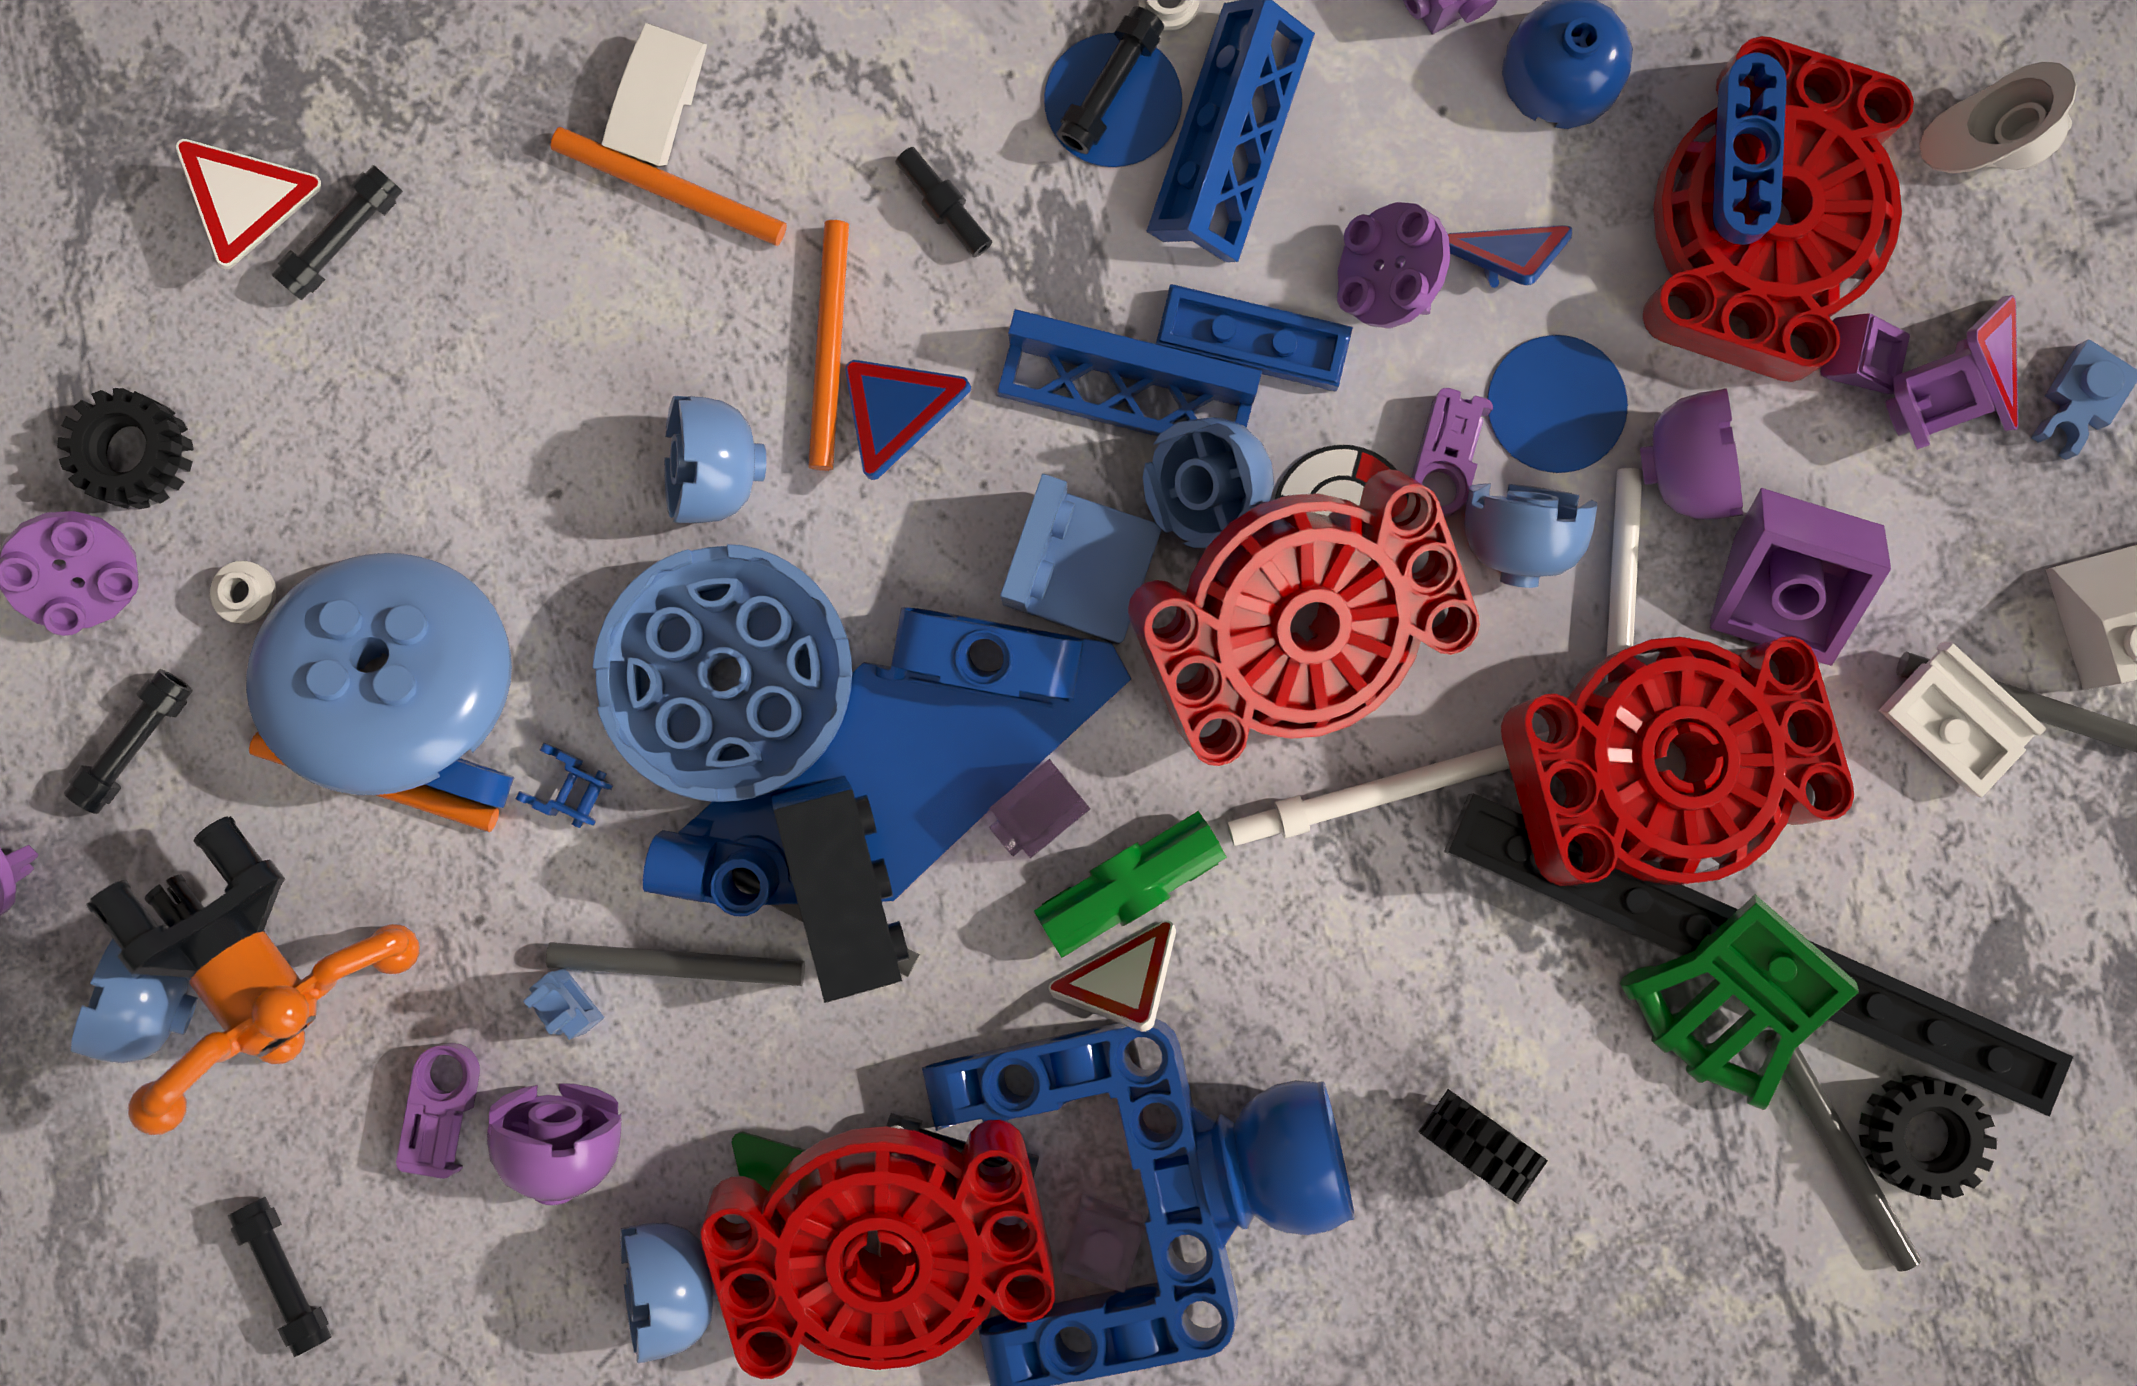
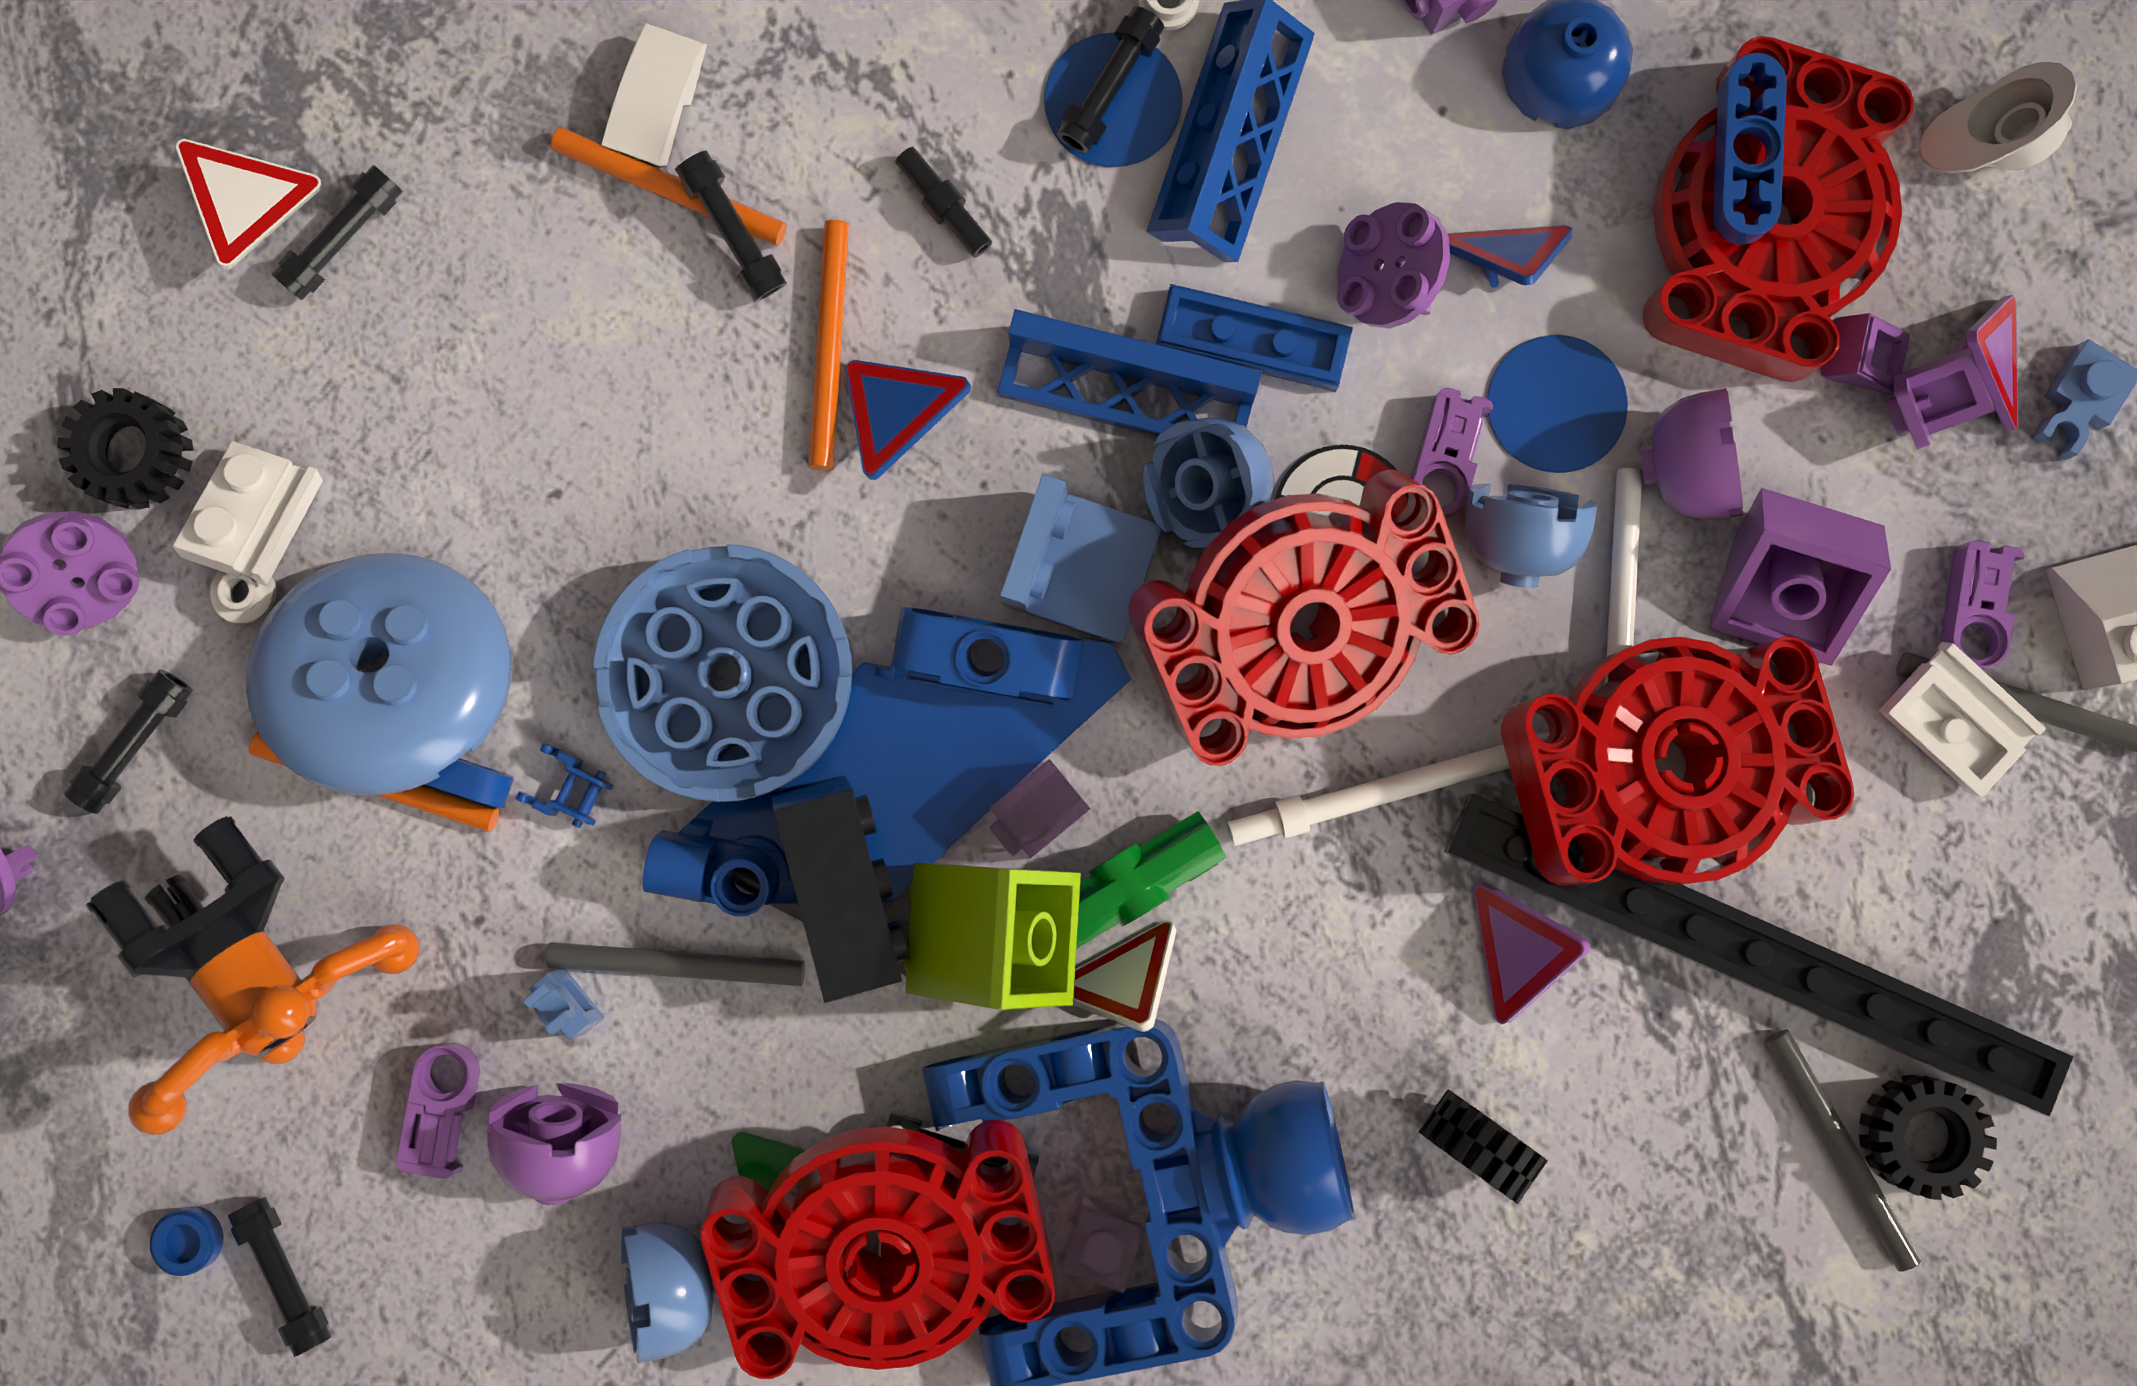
medium blue cylinder [71,938,198,1063] -> none
medium blue cylinder [664,396,767,523] -> none
green plate [1620,894,1859,1110] -> none
none -> blue tile [150,1206,224,1276]
none -> white plate [173,441,323,586]
none -> black bar [675,150,787,302]
none -> lime slope [904,862,1081,1010]
none -> piece [1473,883,1590,1024]
none -> medium lavender piece [1940,540,2024,669]

